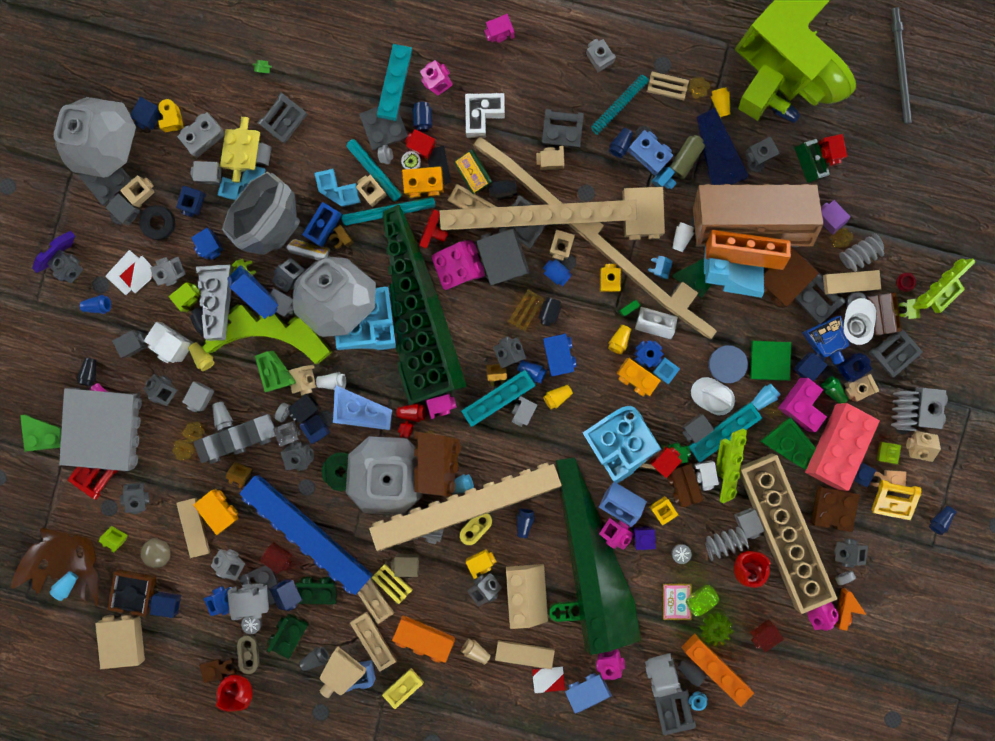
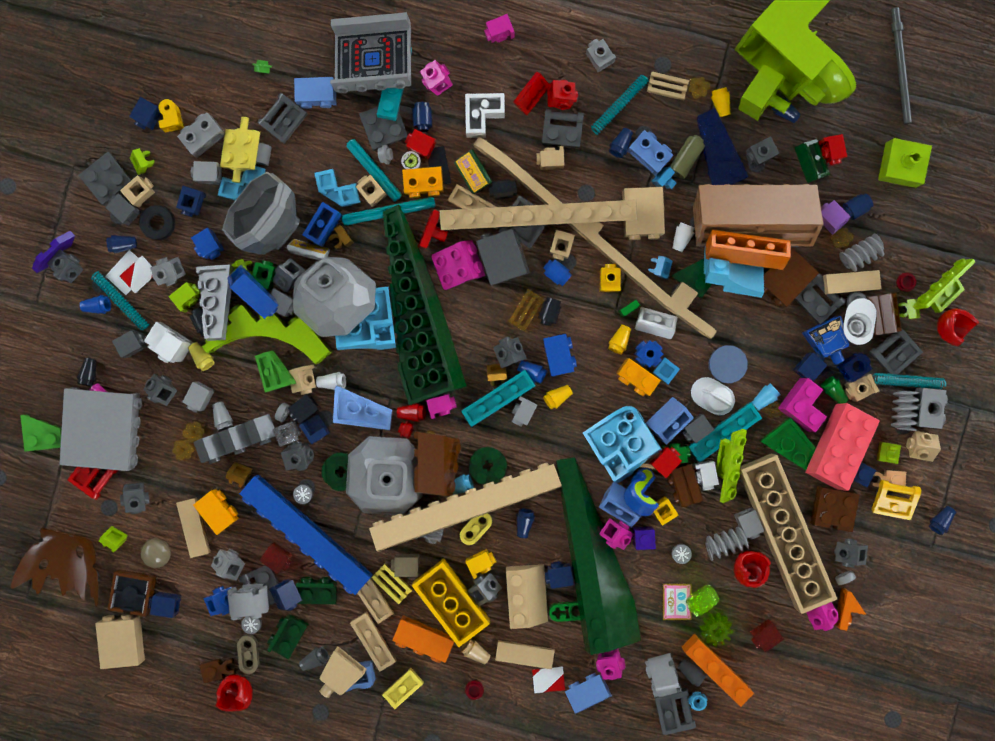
medium azure cone [49,571,78,601] -> none
light grey rock [54,97,136,178] -> none
green tile [750,341,791,381] -> none
none -> teal piece [91,271,149,330]
none -> dark blue cone [106,235,137,254]
none -> lime tile [130,148,155,175]
none -> green brick [252,260,276,290]
none -> light grey tile [293,484,313,504]
none -> medium blue brick [294,77,337,109]
none -> panel [330,12,411,93]
none -> yellow brick [412,558,490,647]
none -> dark red plate [465,680,484,700]
none -> dark green plate [469,446,507,484]
none -> red plate [513,72,550,115]
none -> dark blue brick [544,561,574,589]
none -> red brick [547,80,578,110]
none -> blue animal [624,468,659,516]
none -> medium blue brick [645,397,694,445]
none -> dark blue brick [843,193,874,220]
none -> teal piece [873,373,946,389]
none -> lime brick [878,138,932,188]
none -> red piece [937,308,979,347]

